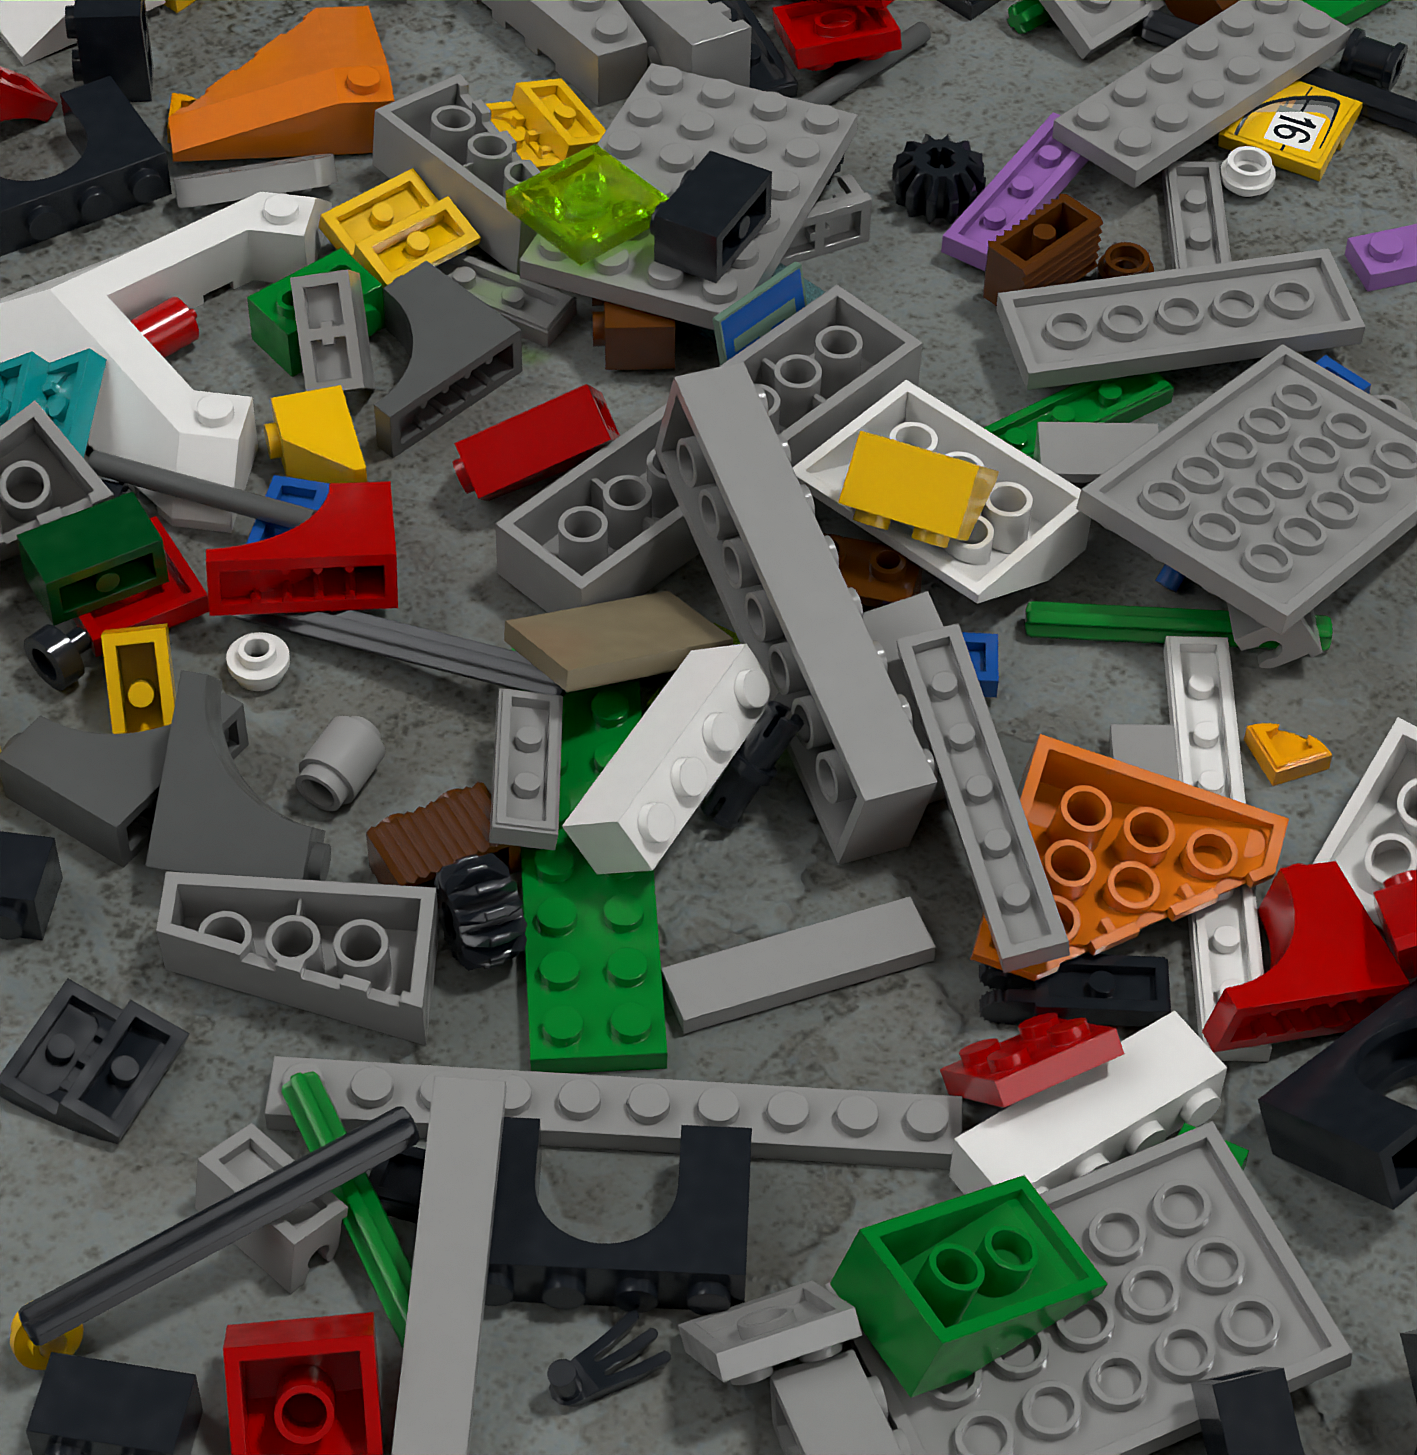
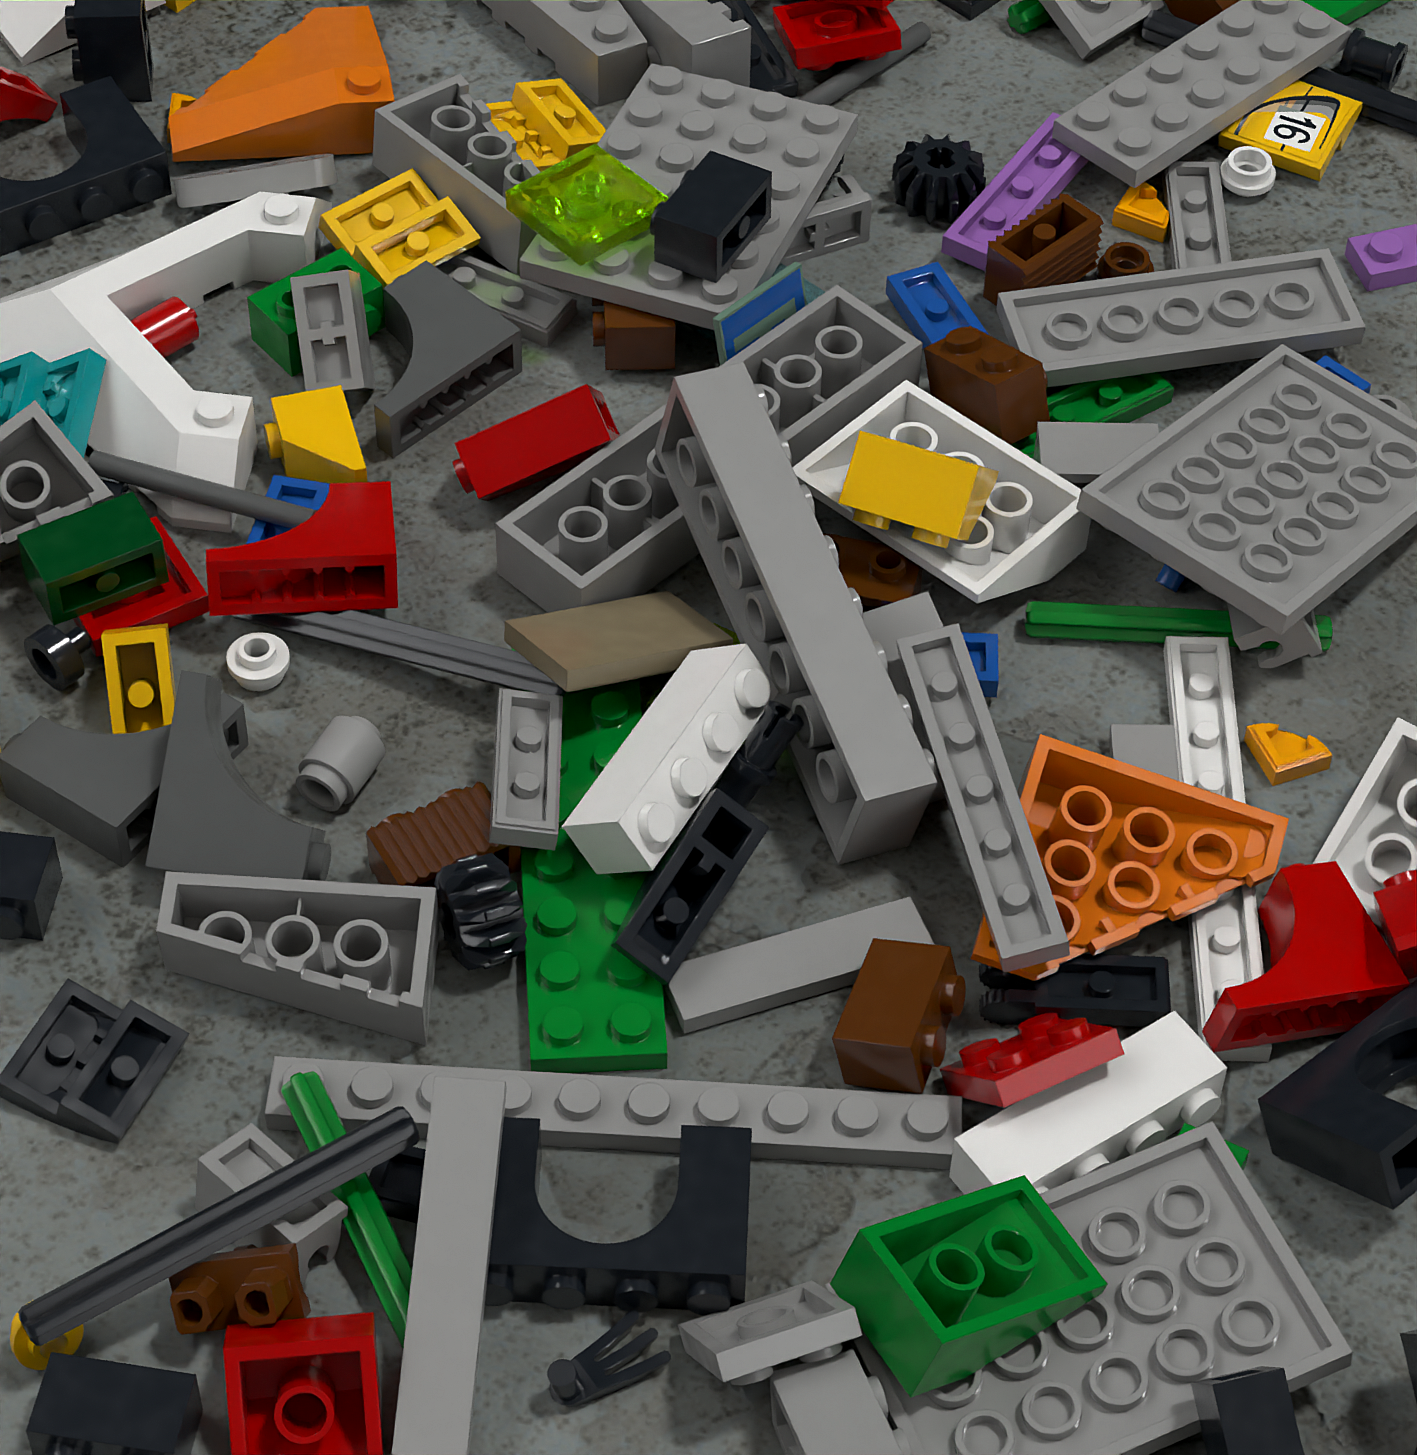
none -> reddish brown hips [169,1243,311,1335]
none -> black slope [610,787,769,986]
none -> reddish brown brick [832,938,966,1094]
none -> blue plate [886,262,989,350]
none -> reddish brown brick [924,326,1050,445]
none -> light orange tile [1112,182,1169,243]

